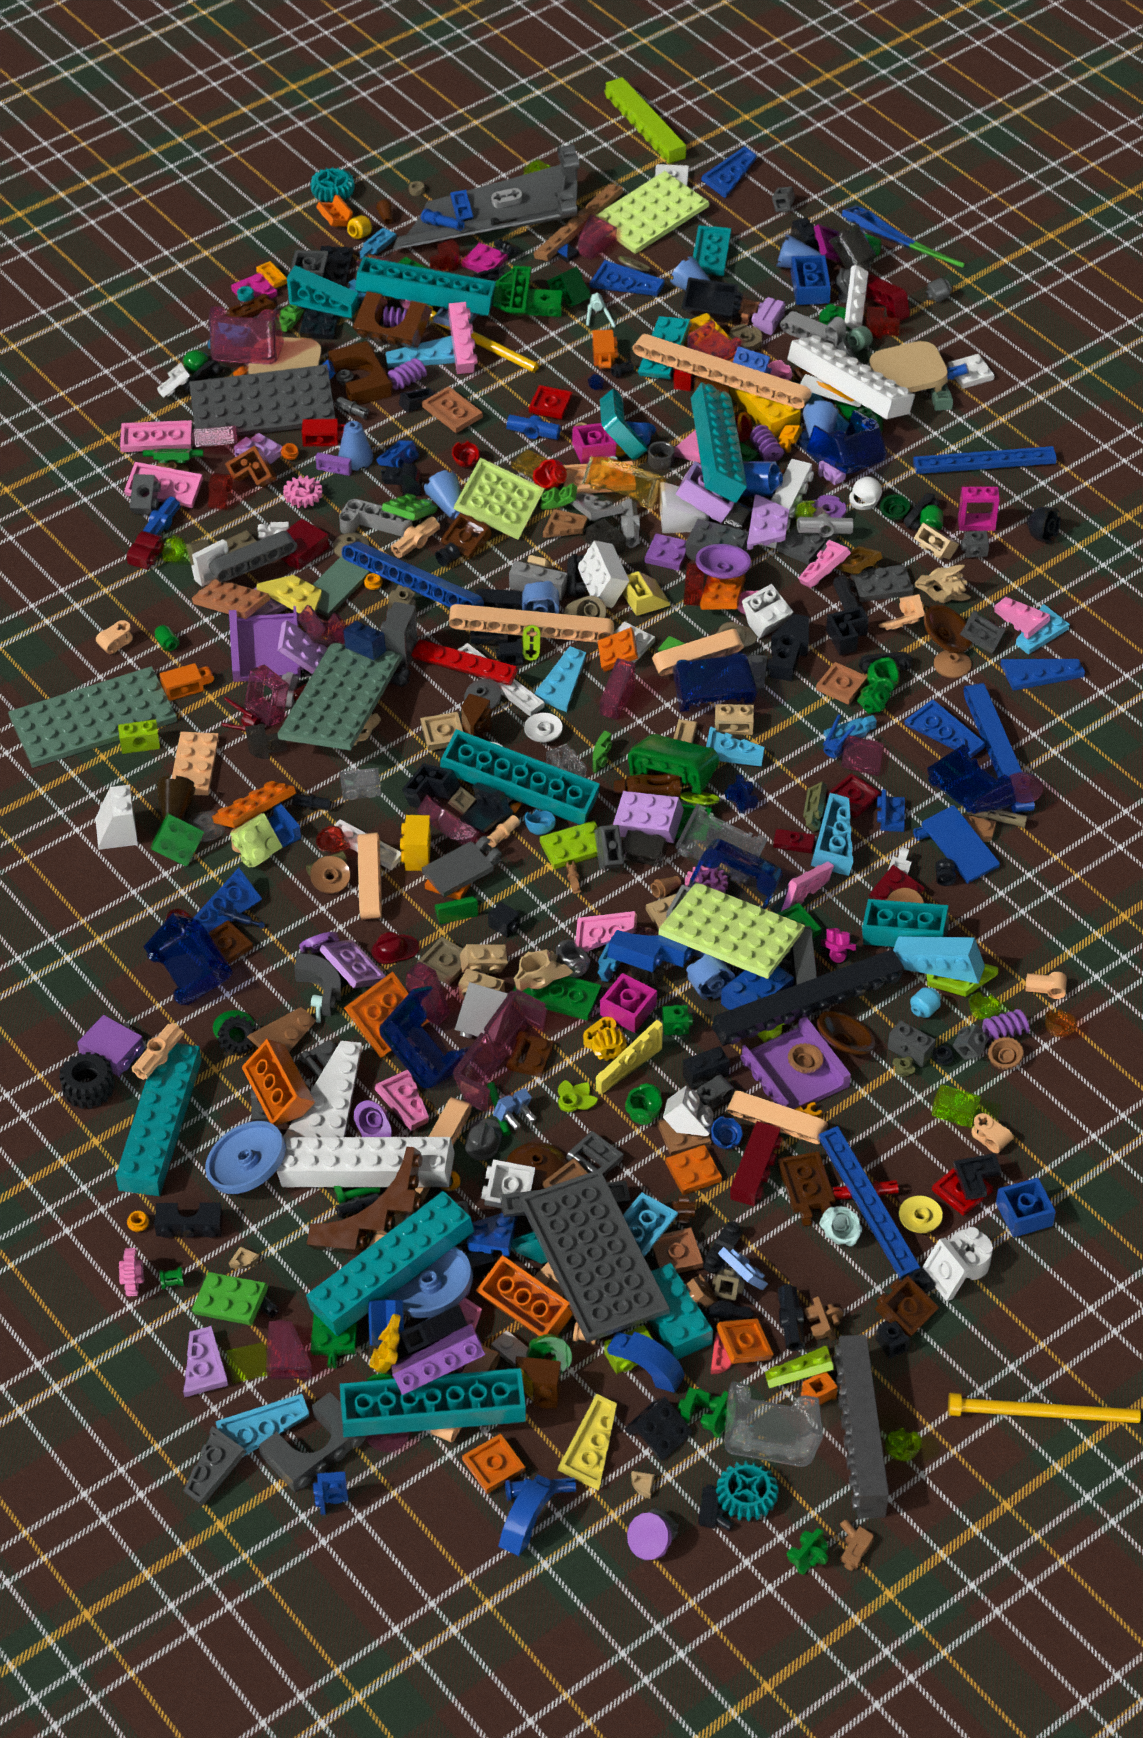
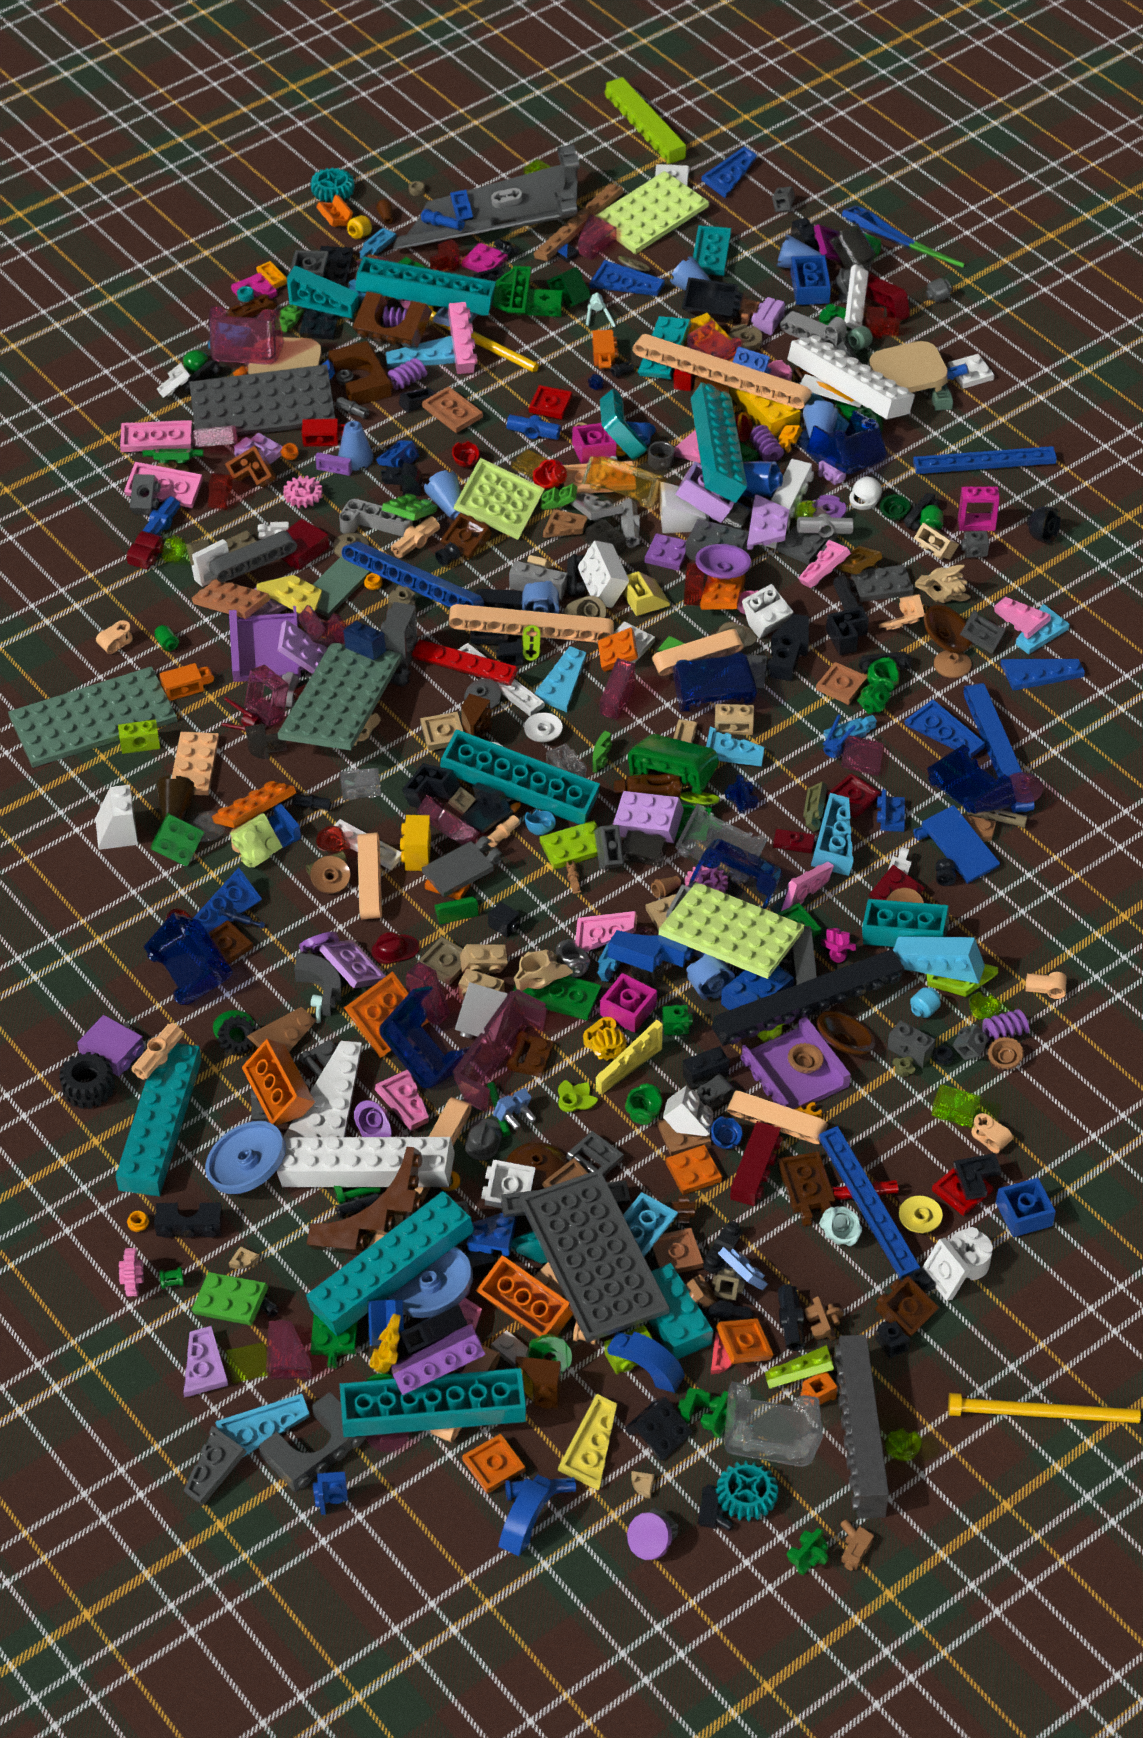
clear orange hair [1045,1009,1077,1037] -> none

